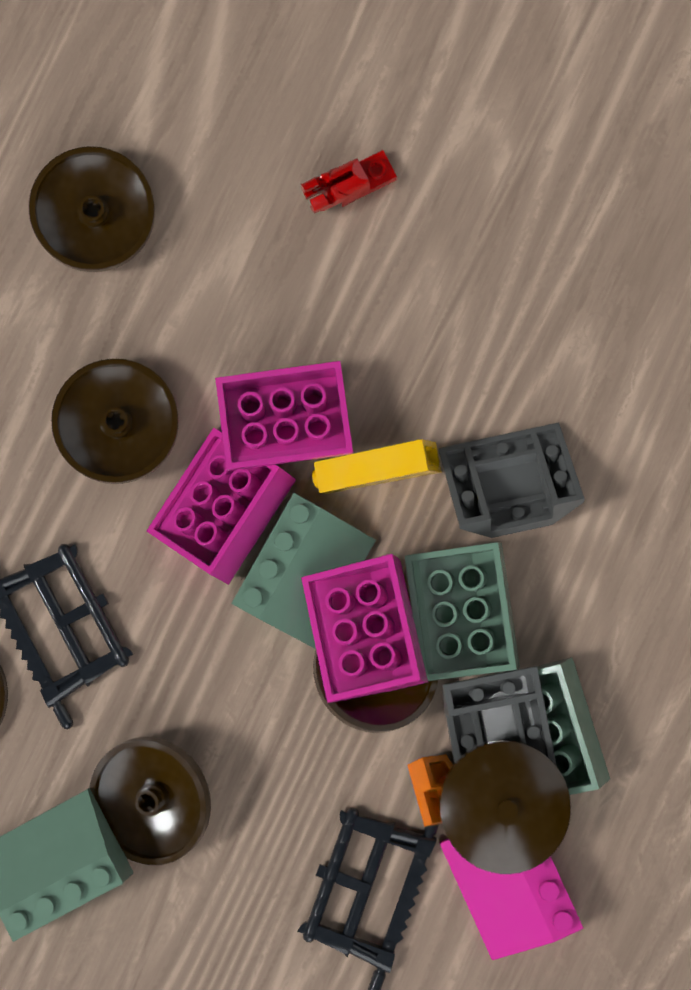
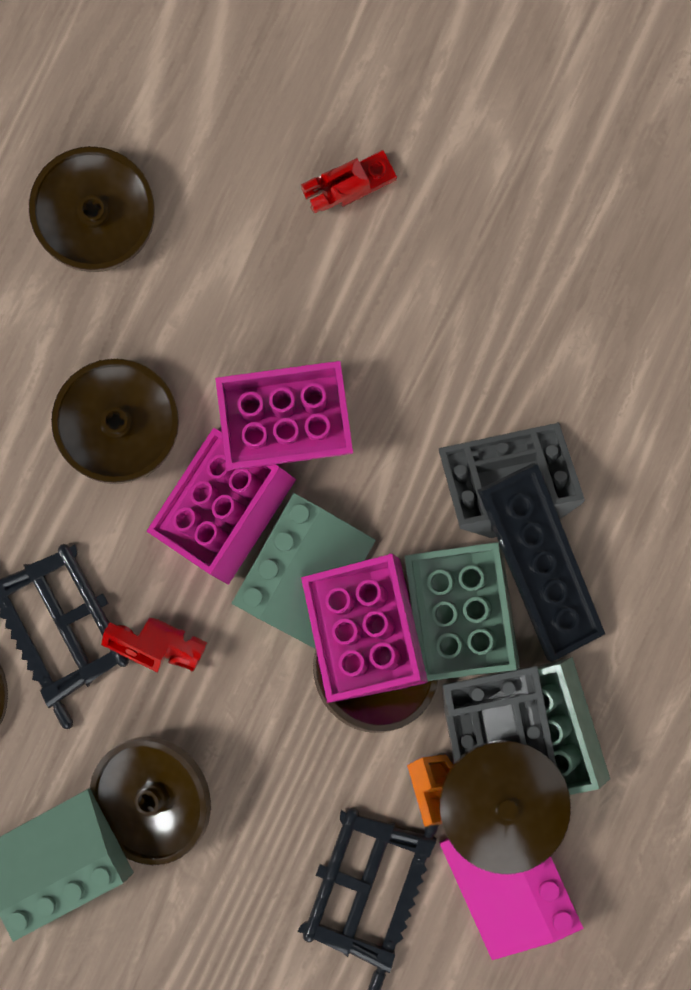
yellow slope [312,439,442,494] -> none
none -> red plate [101,617,207,673]
none -> black plate [477,463,605,662]

